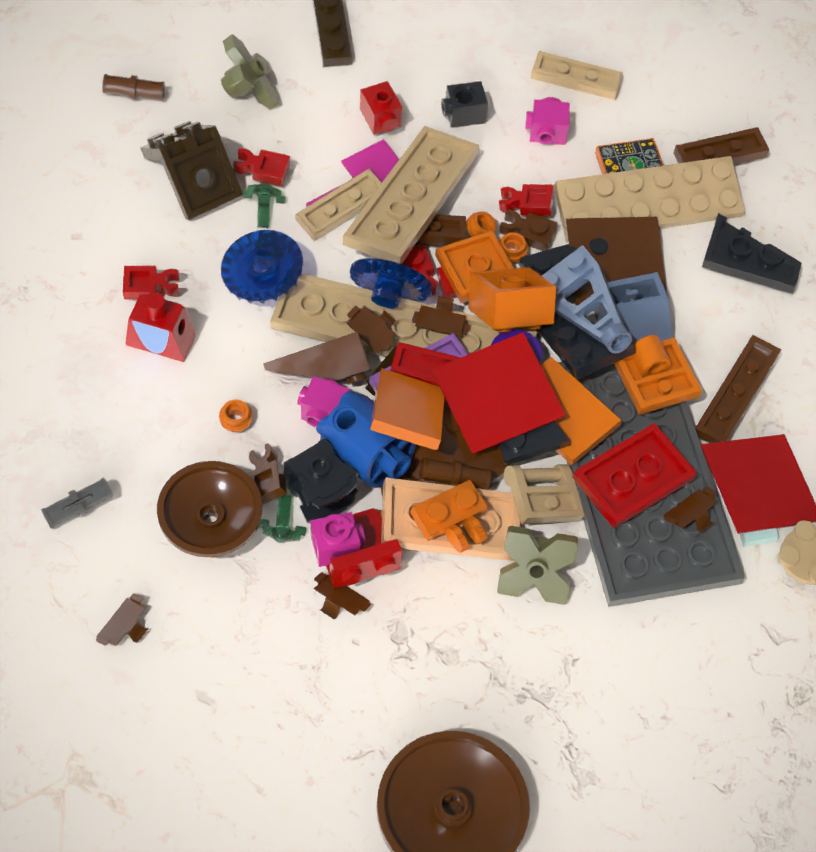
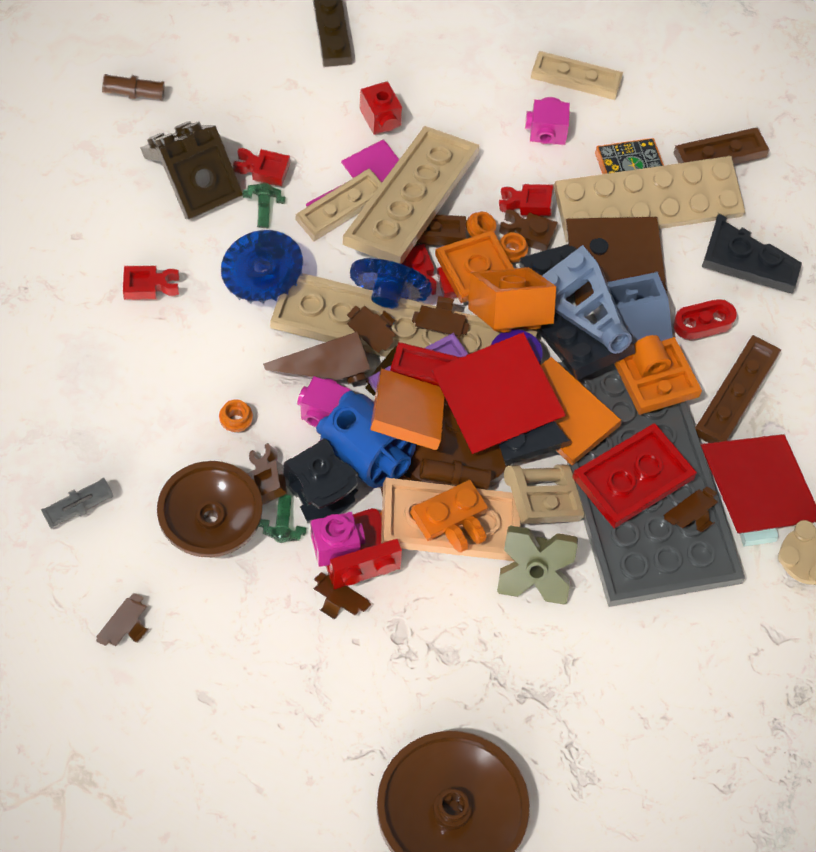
red torso [125,292,196,362] -> none
olive plant [221,34,280,110] -> none
black brick [441,81,488,128] -> none
none -> red plate [673,299,737,340]

